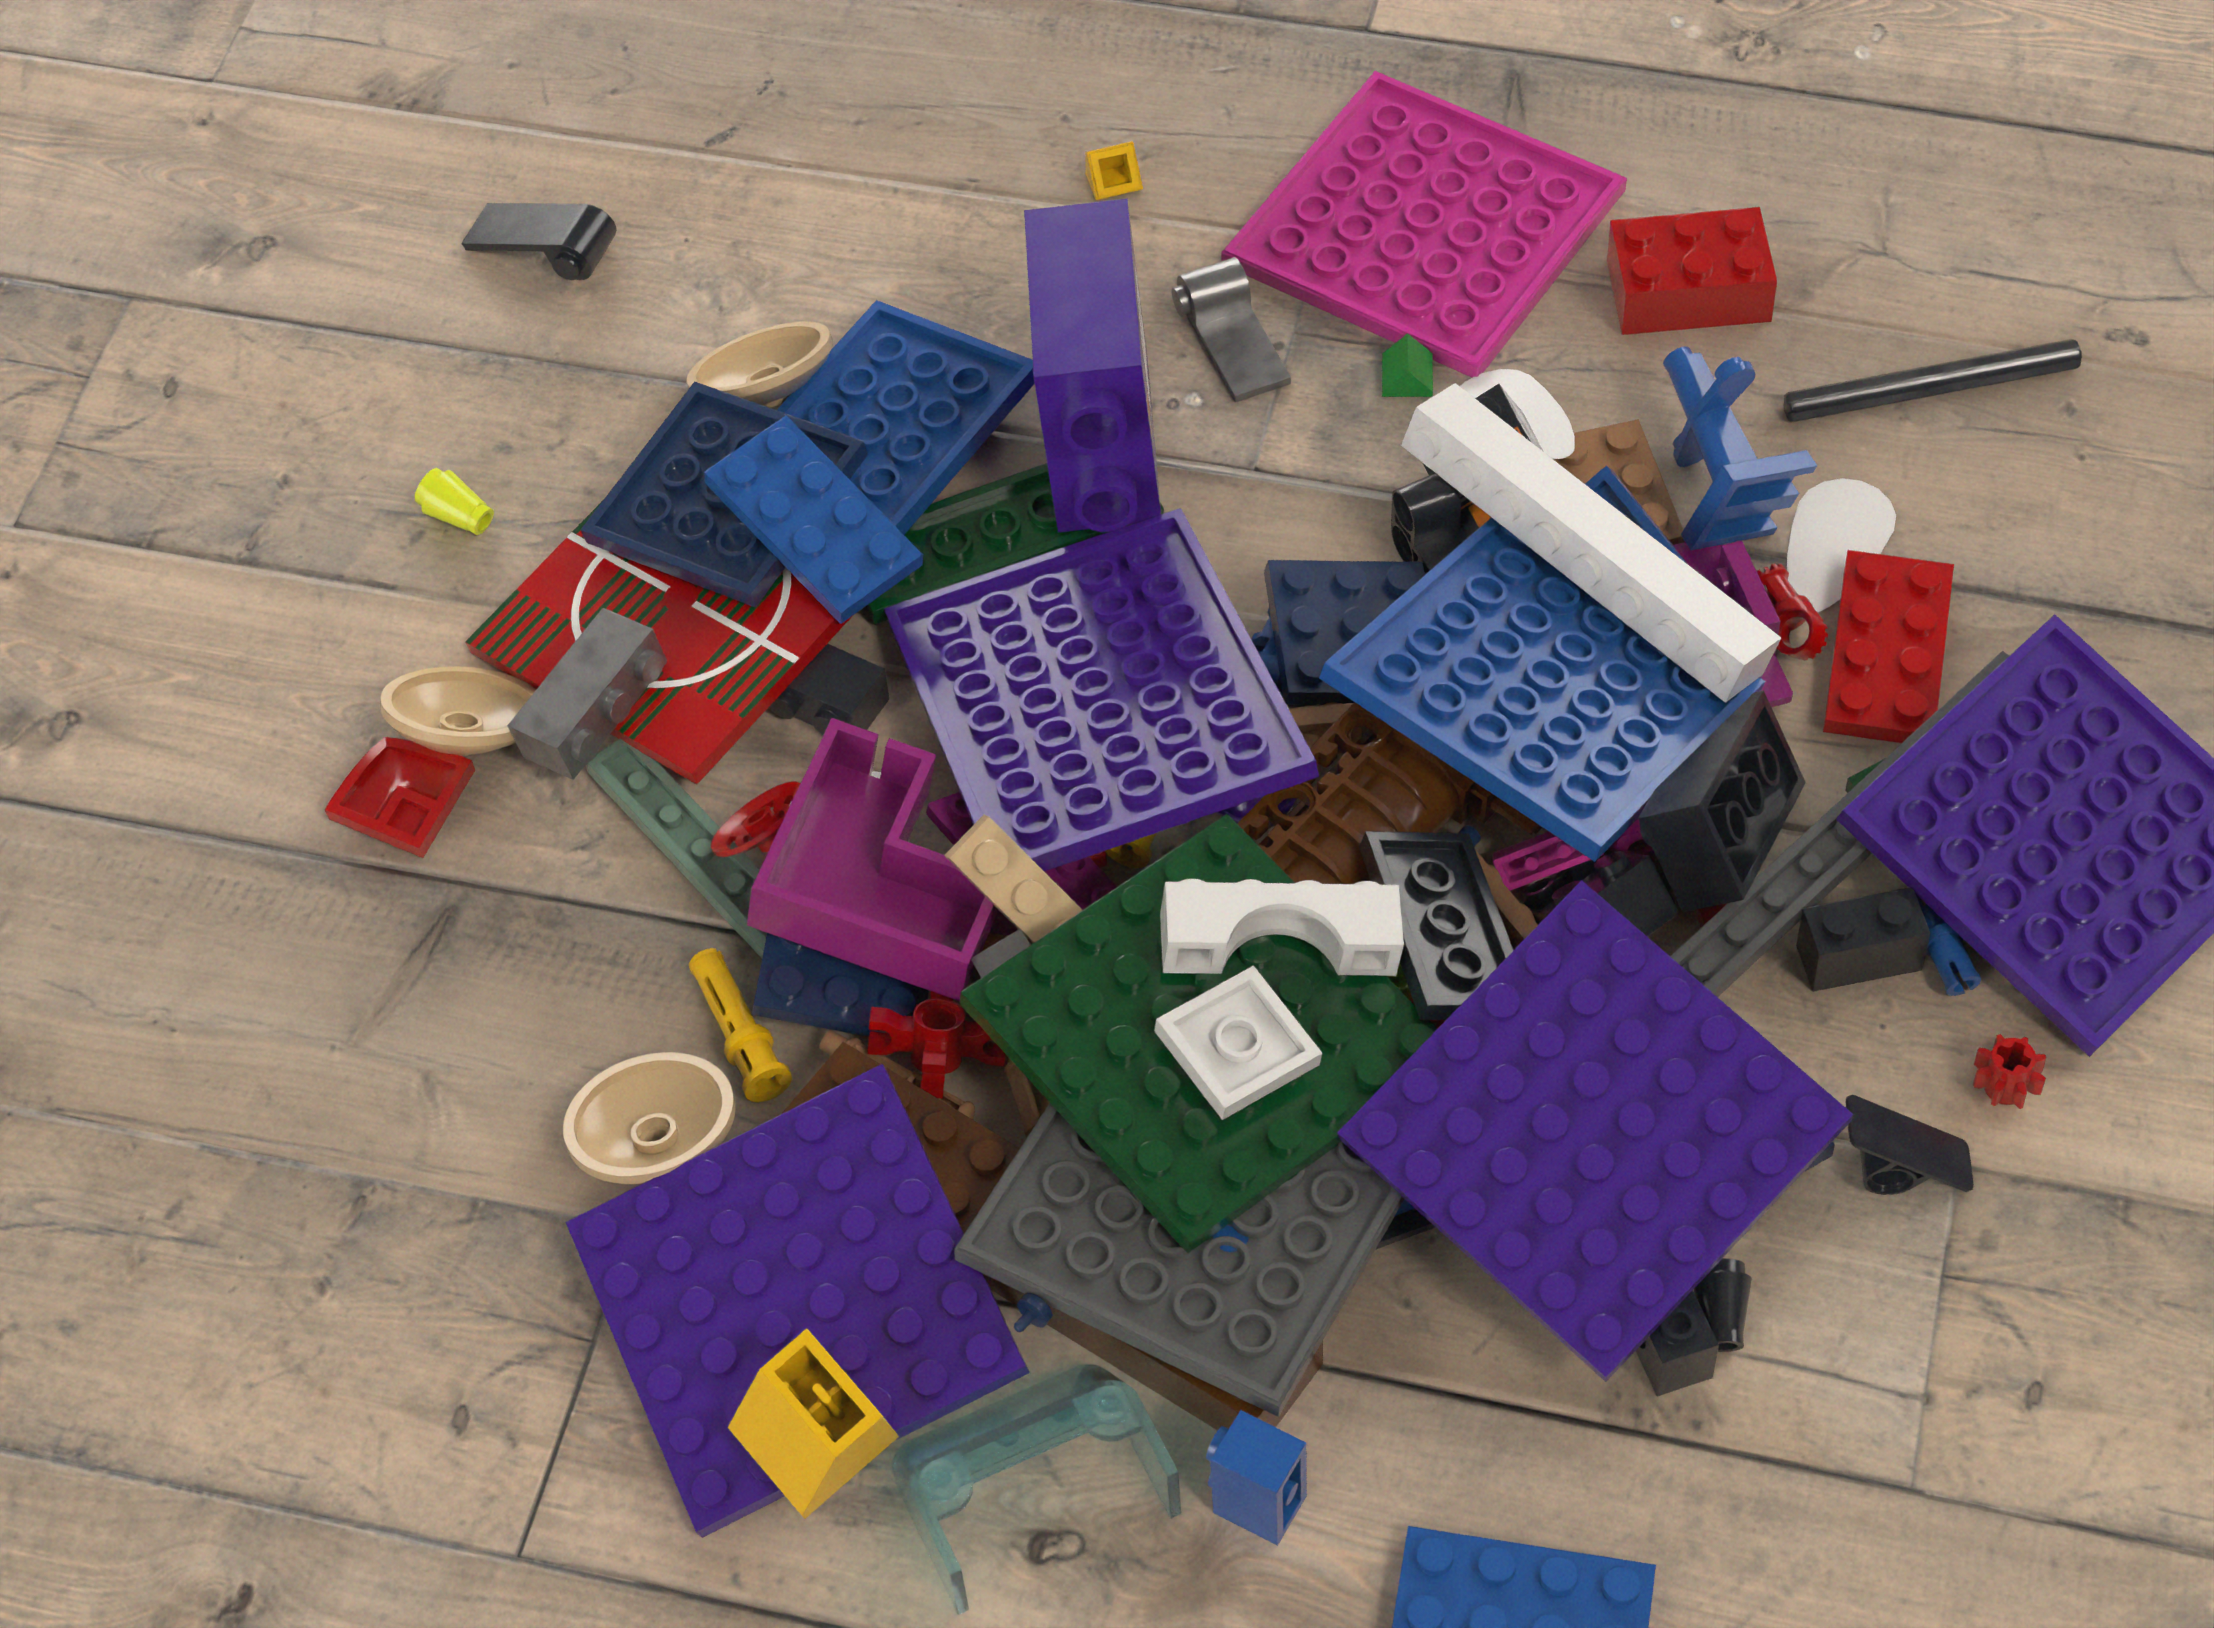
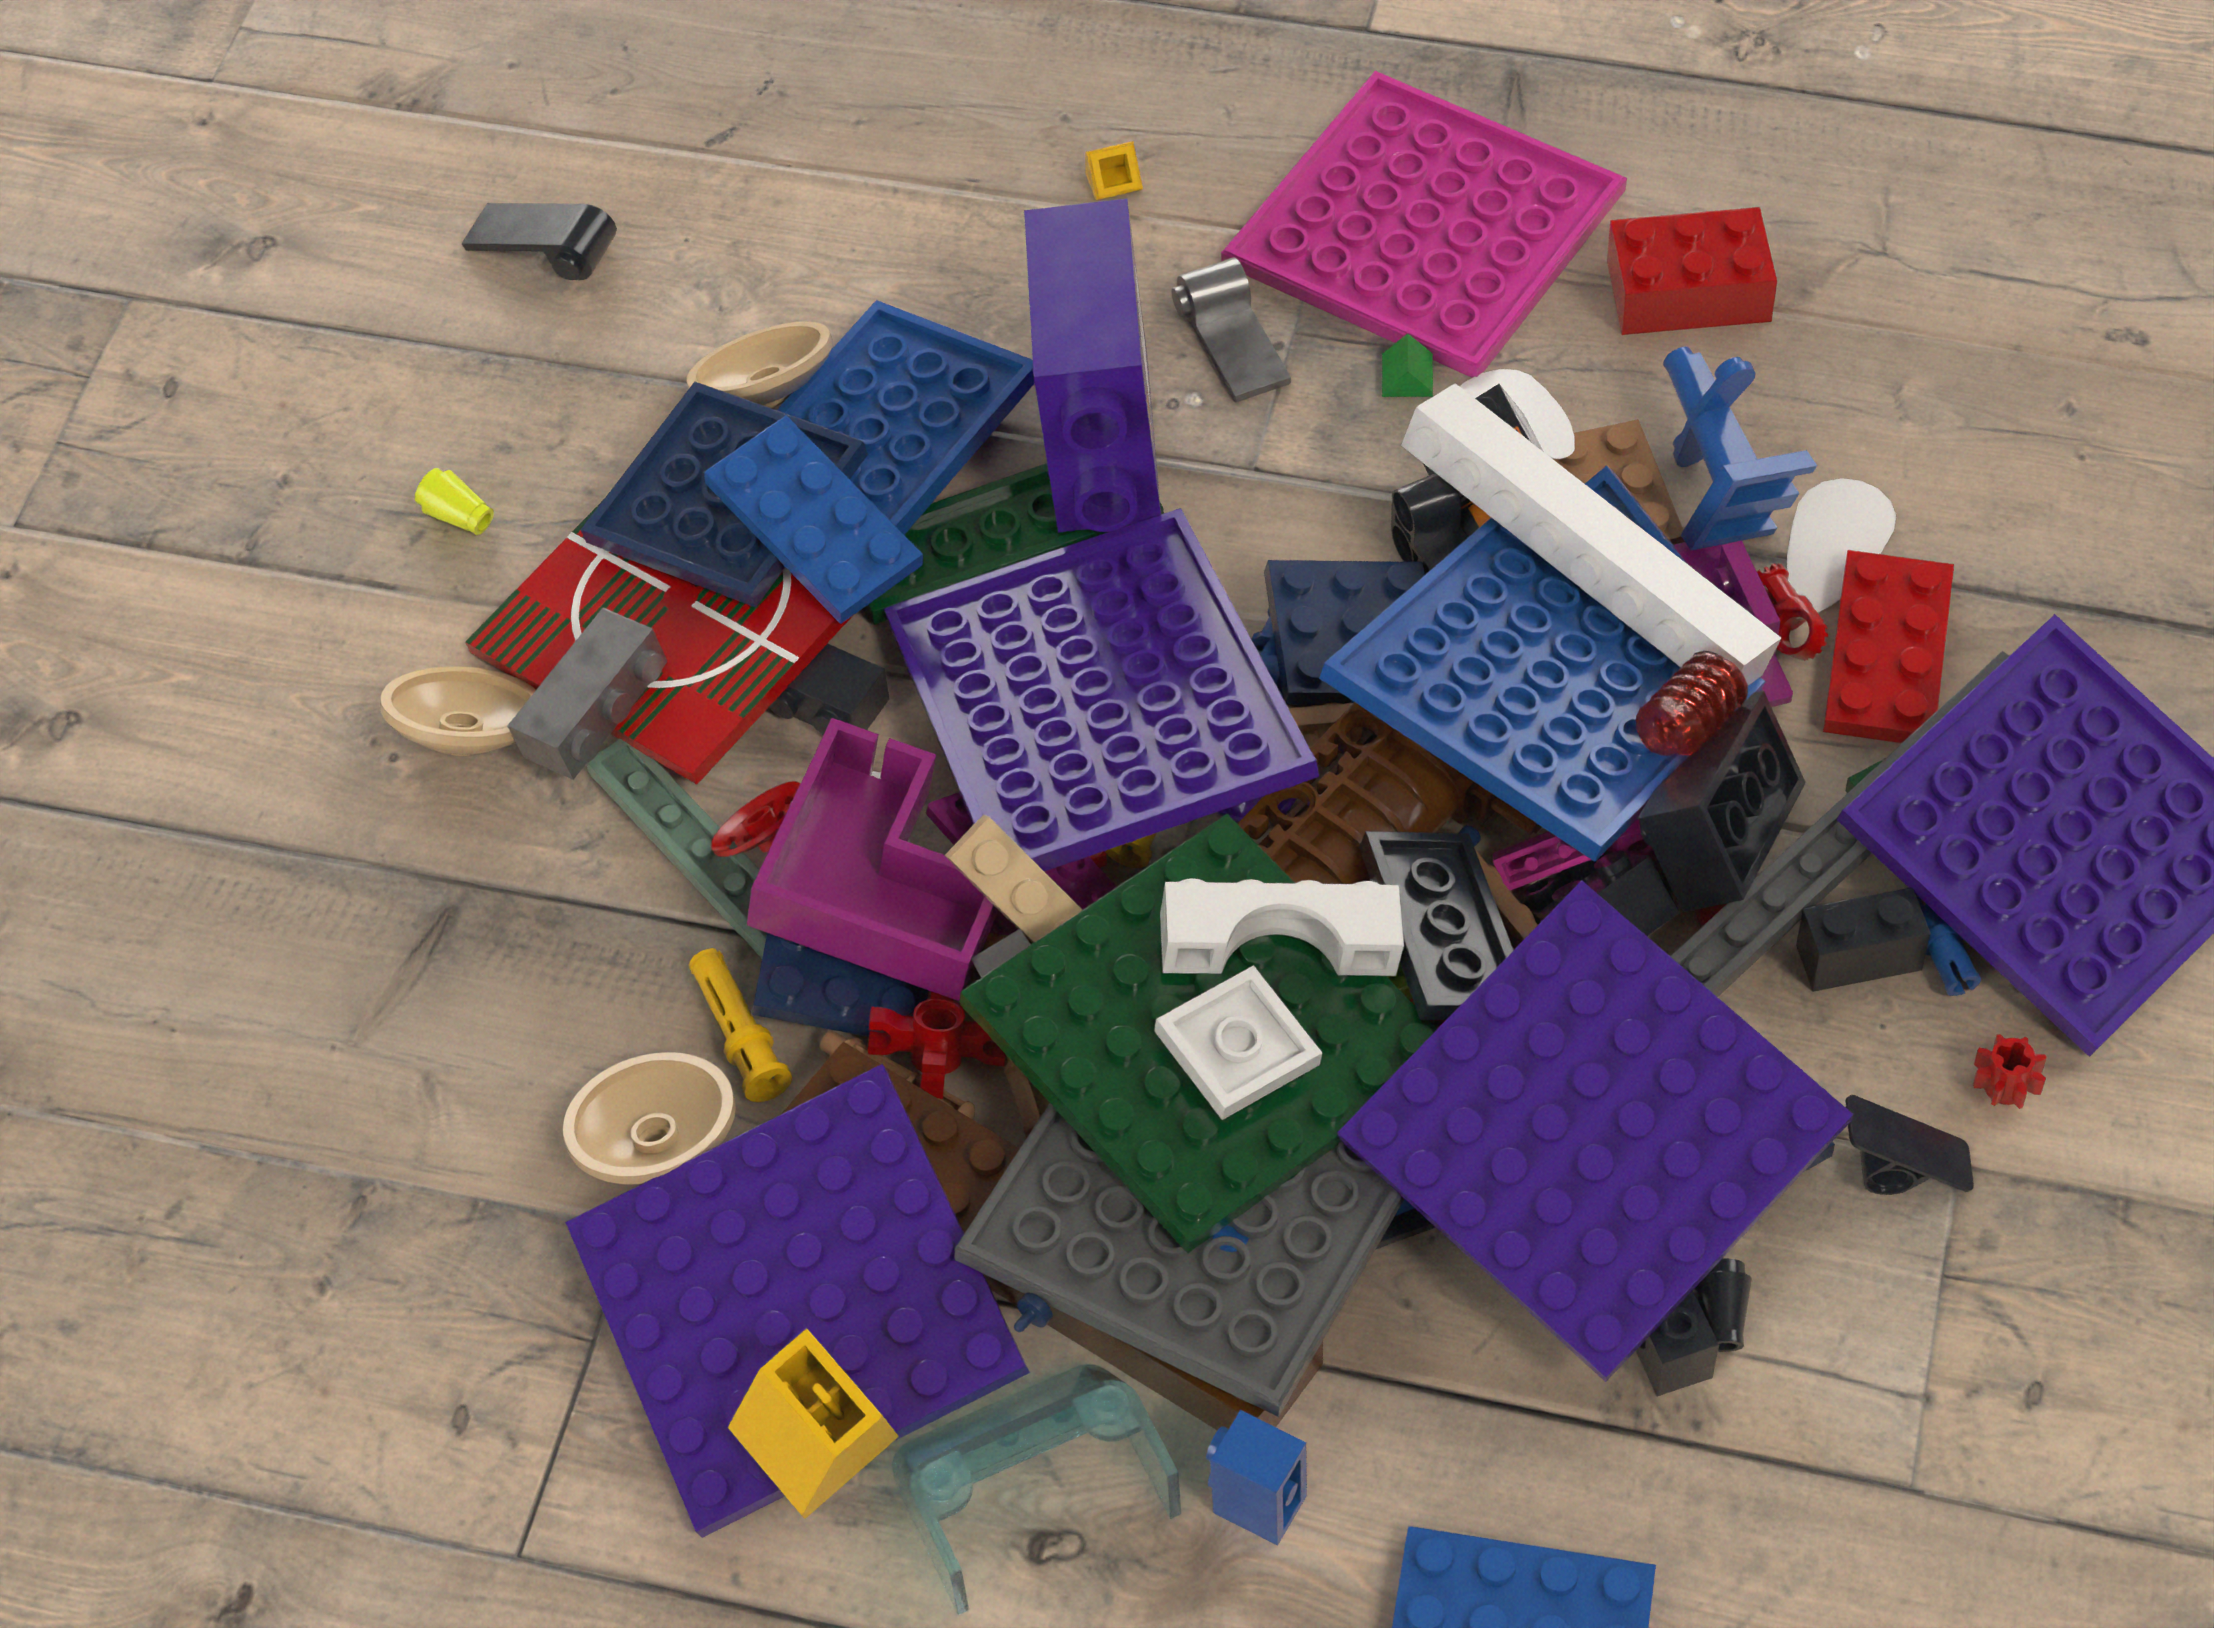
red plate [324,737,475,858] -> none
black axle [1783,339,2082,422] -> none
none -> clear red piece [1636,651,1748,756]

